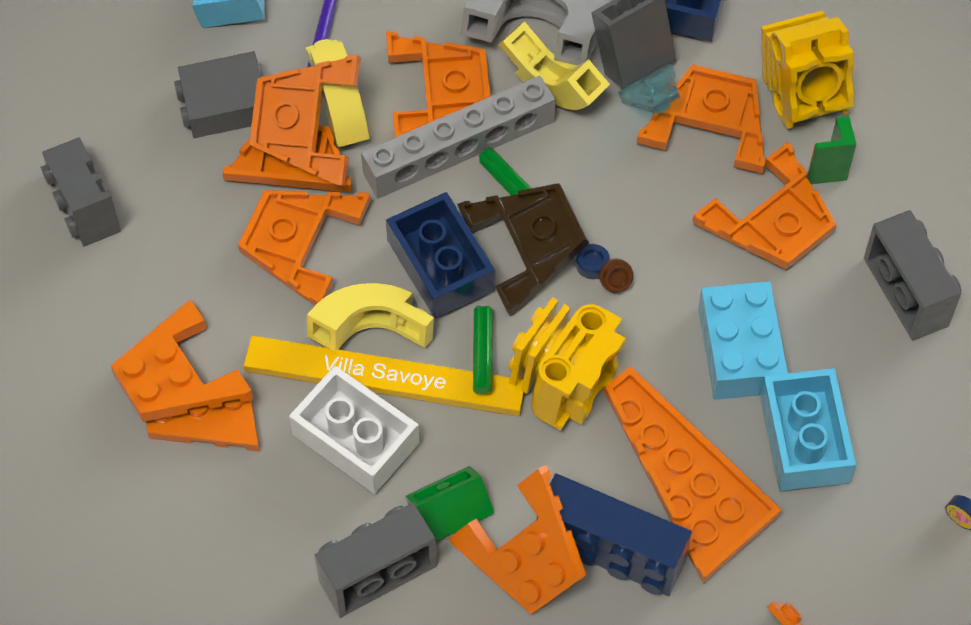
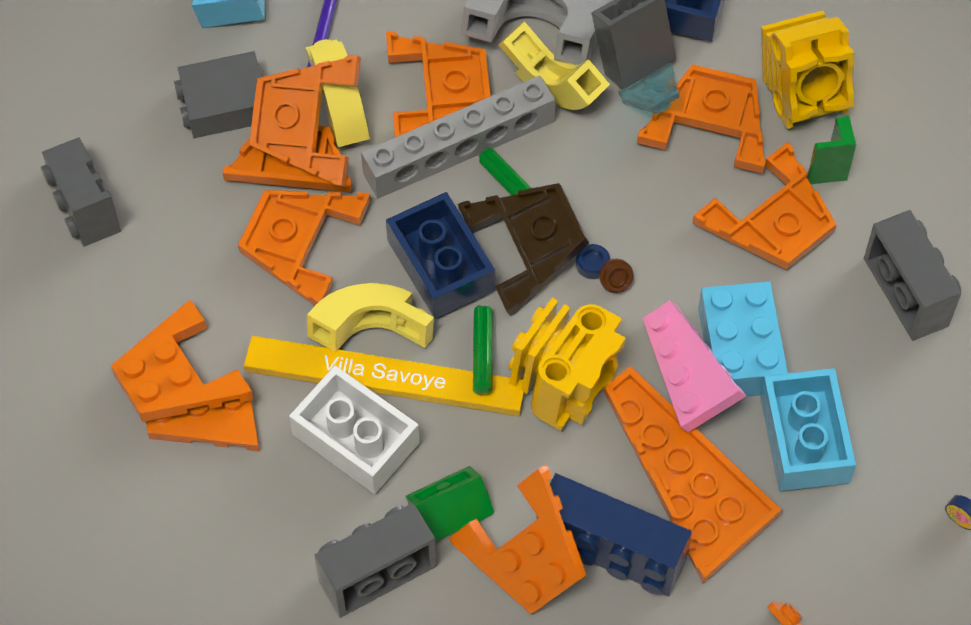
none -> bright pink wing [642,300,746,432]

